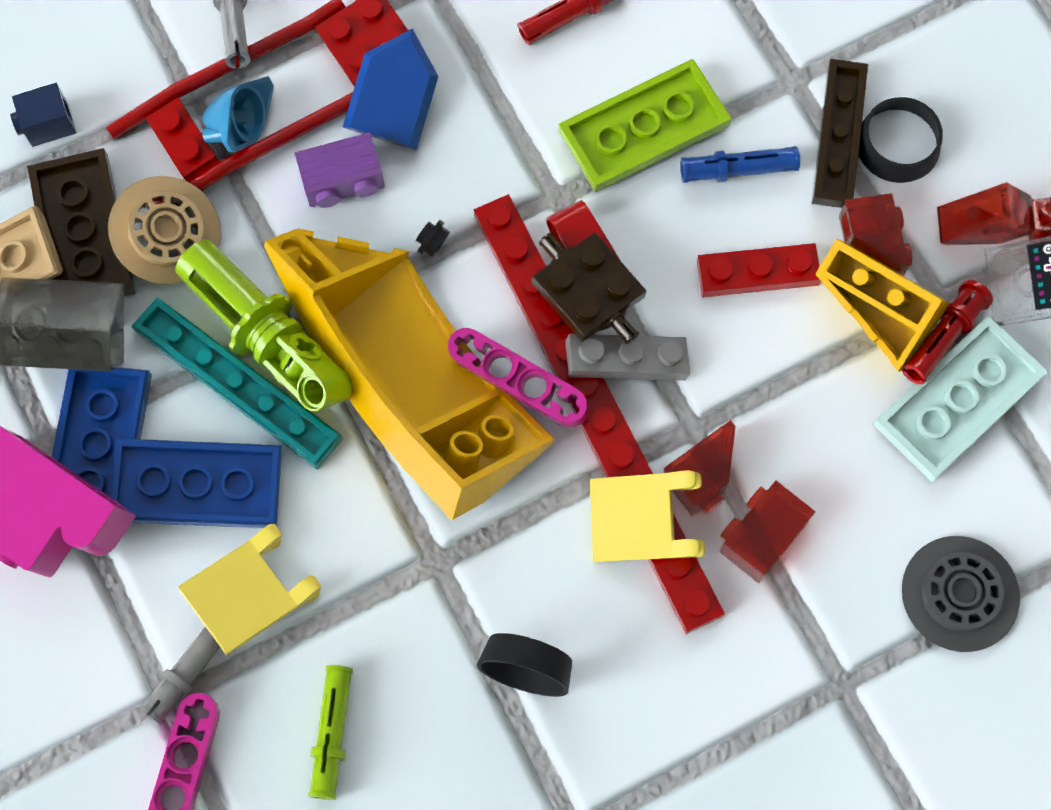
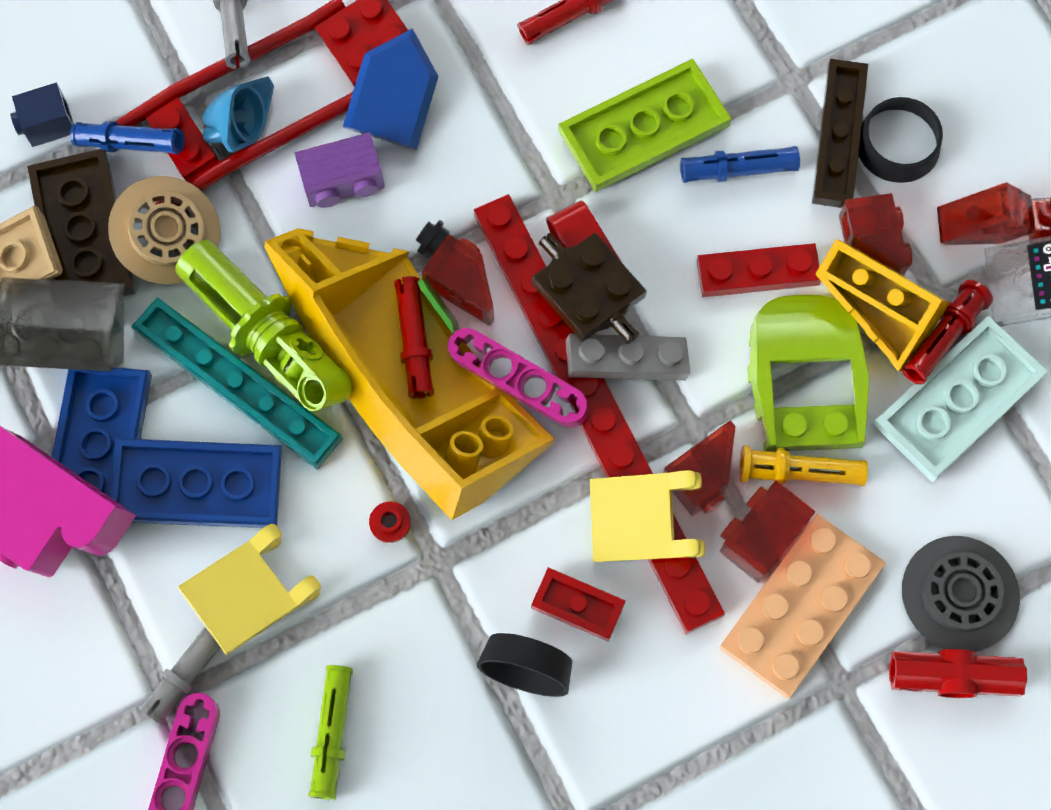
none -> blue pin [70,121,185,154]
none -> red plate [369,501,411,543]
none -> red pin [394,276,434,399]
none -> bright green piece [418,277,459,333]
none -> clear red slope [422,234,494,326]
none -> red plate [531,567,626,642]
none -> light nougat plate [719,514,886,699]
none -> yellow pin [739,445,868,486]
none -> lime slope [747,295,870,452]
none -> red piece [889,649,1027,698]

